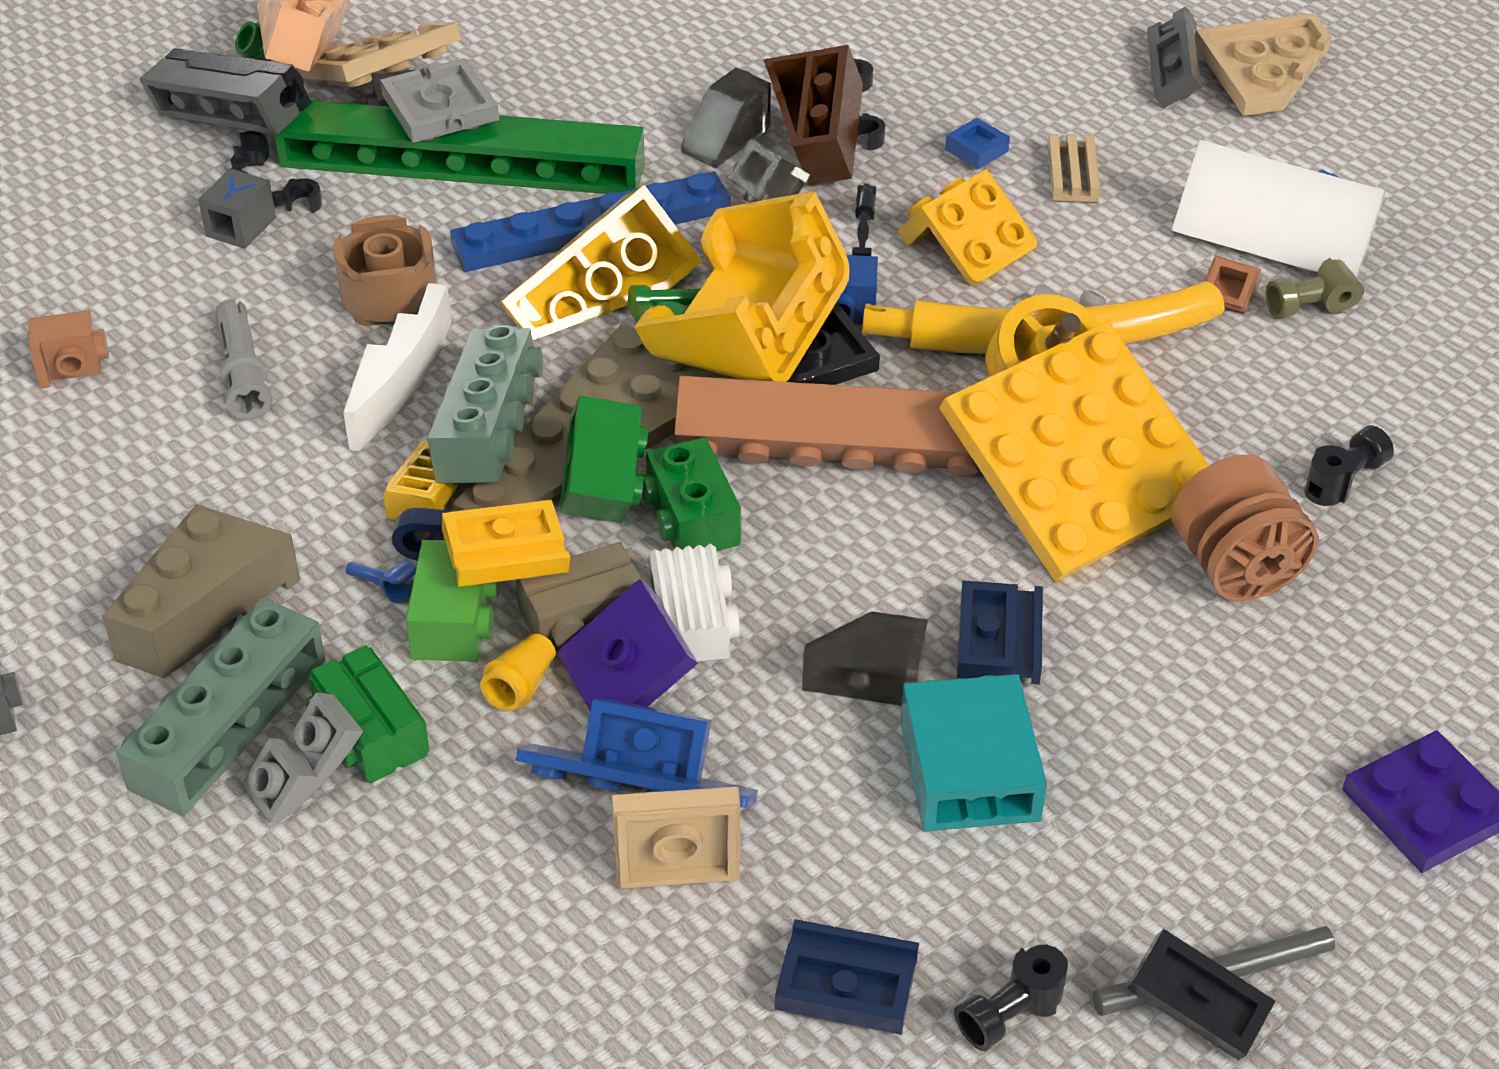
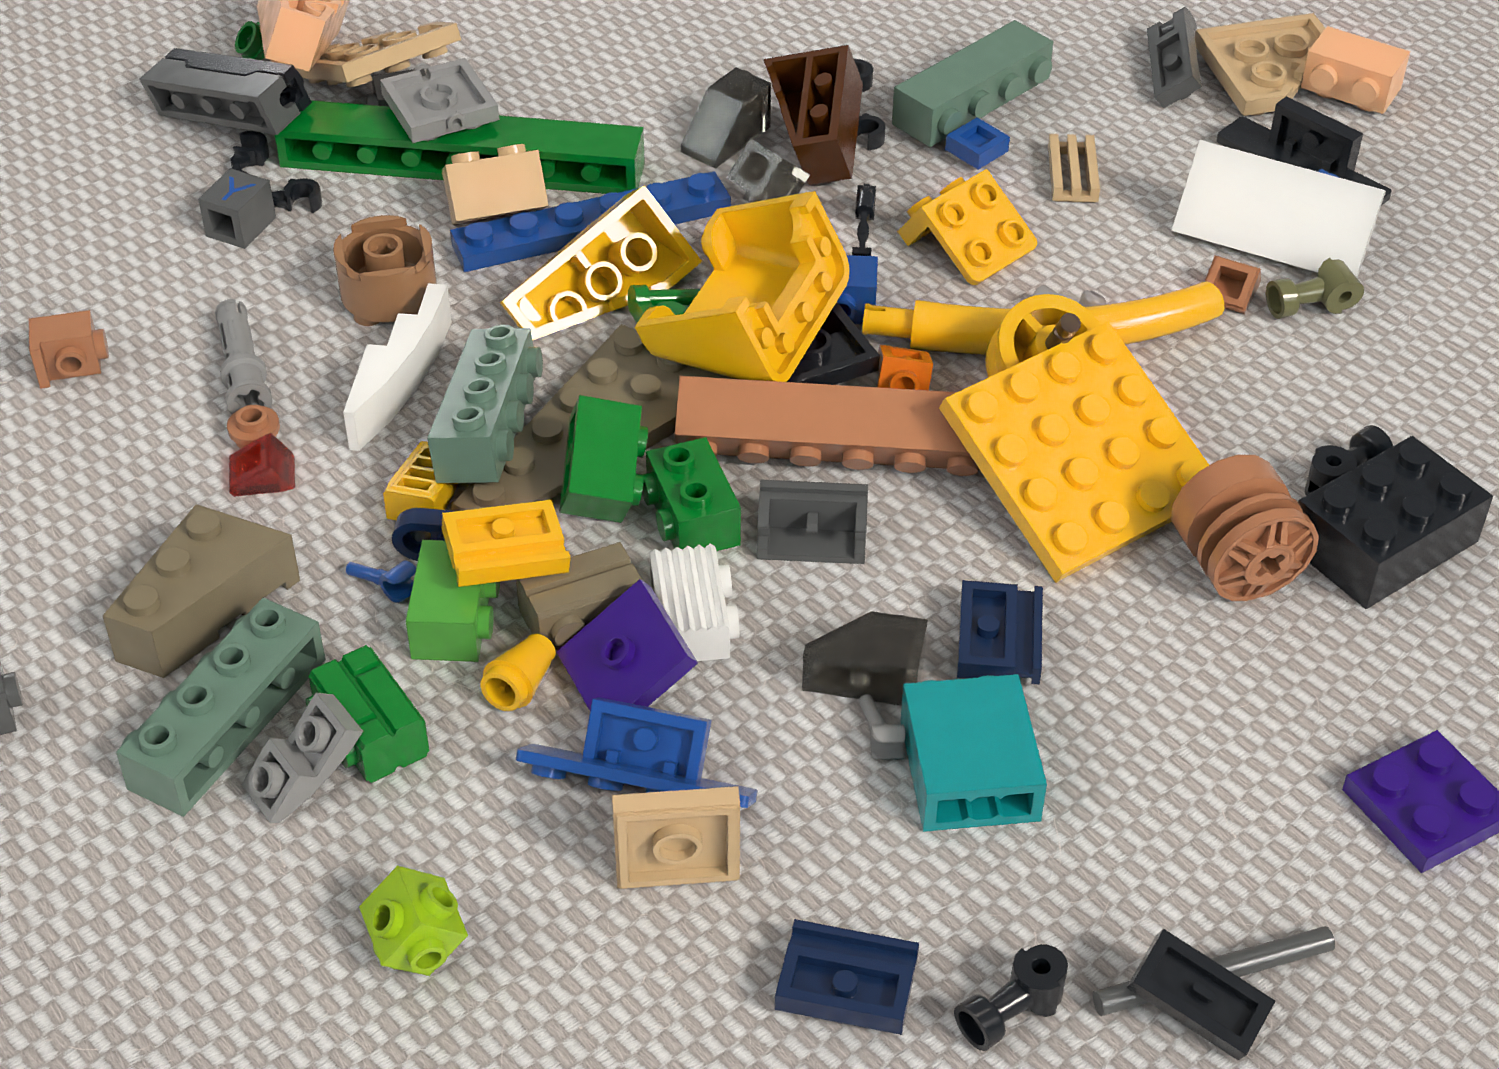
none -> nougat plate [227,405,280,452]
none -> clear red slope [229,432,295,497]
none -> lime brick [359,865,468,976]
none -> tan brick [442,144,549,225]
none -> dark grey hinge [757,479,868,564]
none -> light grey hand [859,694,905,759]
none -> orange bracket [877,344,934,391]
none -> sand green brick [892,20,1054,147]
none -> black bracket [1216,96,1392,206]
none -> black brick [1298,435,1493,609]
none -> light nougat brick [1301,26,1410,114]

